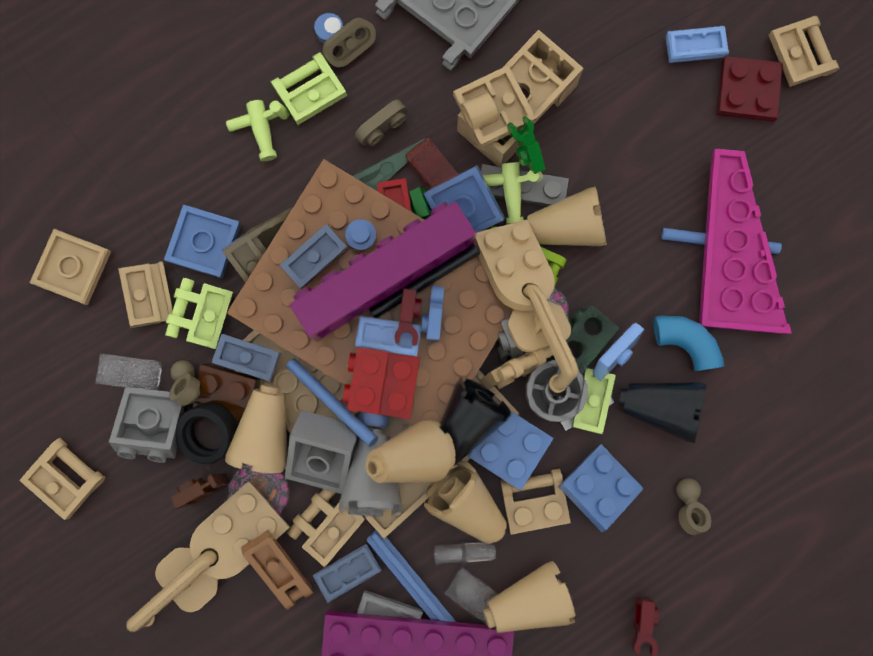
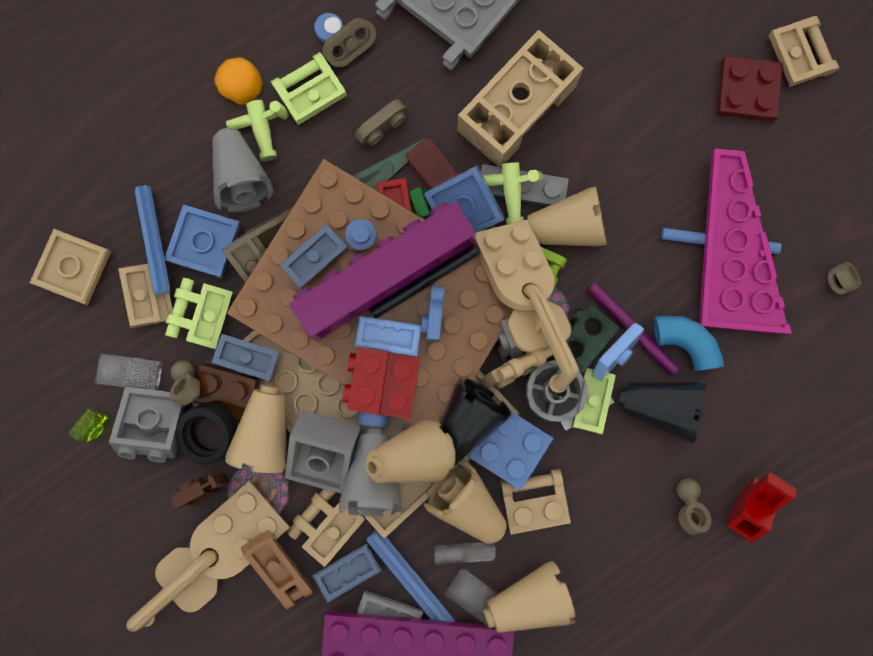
tan plate [19,438,105,520] -> none
medium blue bar [286,359,378,447] -> none
dark red plate [395,289,422,346] -> none
tan plate [453,65,536,148] -> none
green plate [507,116,546,174] -> none
medium blue plate [558,444,644,532] -> none
dark red plate [632,596,659,656] -> none
light blue plate [665,26,729,63] -> none
none -> clear neon green plate [68,409,108,442]
none -> medium blue axle [135,185,170,296]
none -> light grey cone [212,128,274,213]
none -> light orange hair [214,57,263,105]
none -> magenta bar [587,282,680,376]
none -> red brick [727,472,797,543]
none -> dark tan tile [827,261,861,295]

